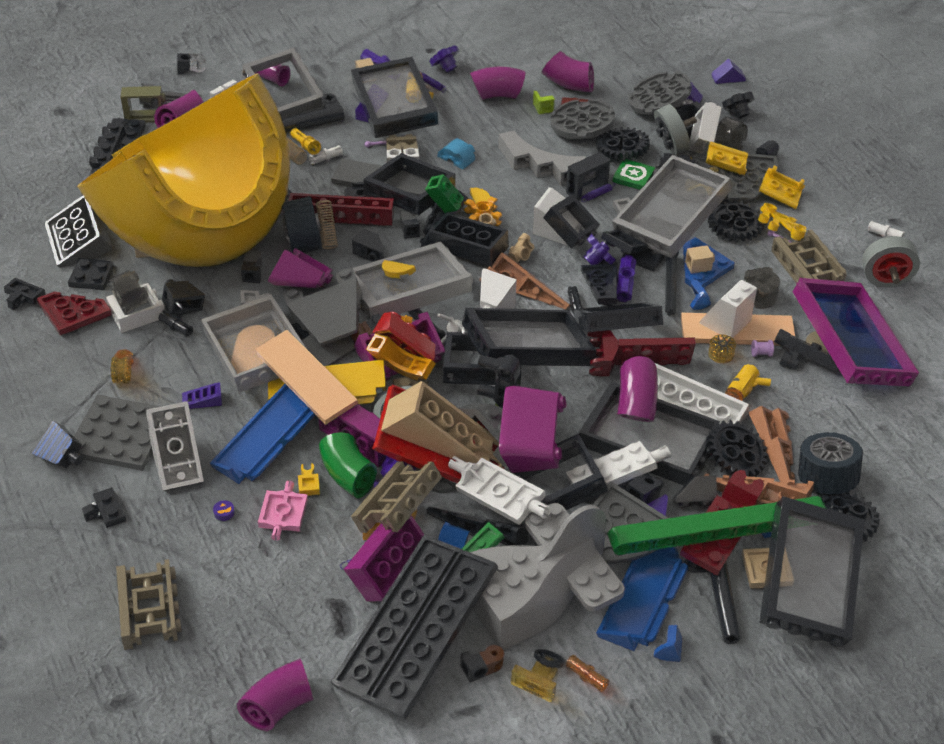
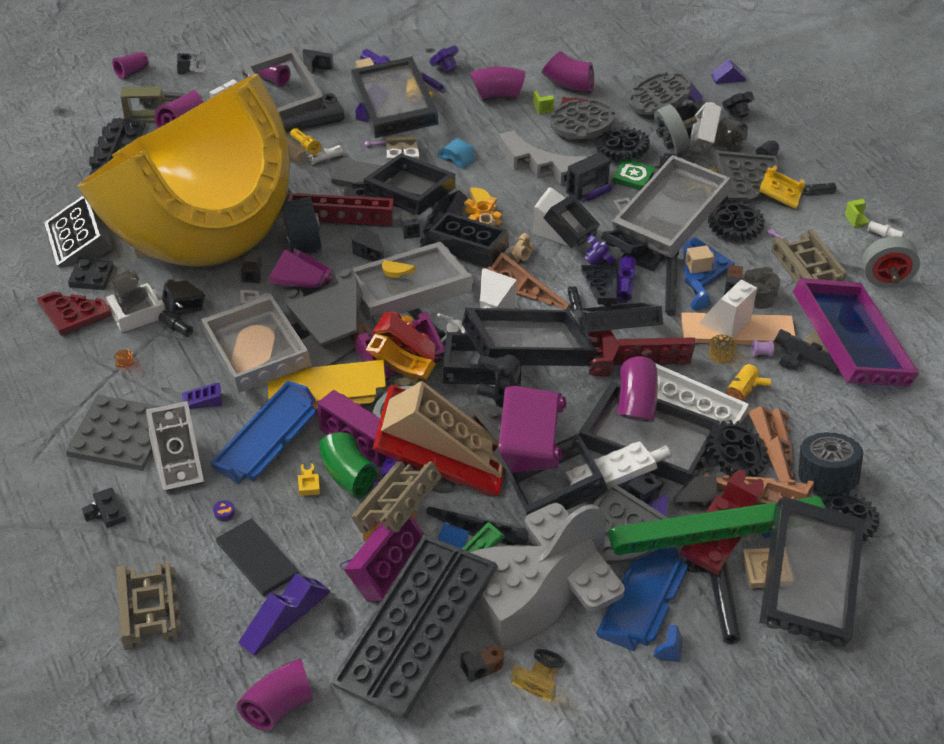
black hinge [4,278,45,310] -> none
torso [31,420,83,468] -> none
clear yellow wheel [111,357,131,384] -> none
light nougat tile [255,330,358,425] -> none
bright pink plate [258,481,308,541] -> none
tan piece [316,200,338,249] -> none
green brick [425,174,464,213] -> none
white plate [449,456,551,525] -> none
clear orange pin [566,655,609,692] -> none
yellow piece [706,141,749,175] -> none
yellow plant [758,203,807,241] -> none
none -> magenta plant [112,52,149,79]
none -> black tile [216,518,299,596]
none -> dark purple slope [238,573,331,655]
none -> black slope [302,49,333,74]
none -> leg [724,265,743,295]
none -> black axle [803,183,836,195]
none -> lime panel [845,199,870,228]

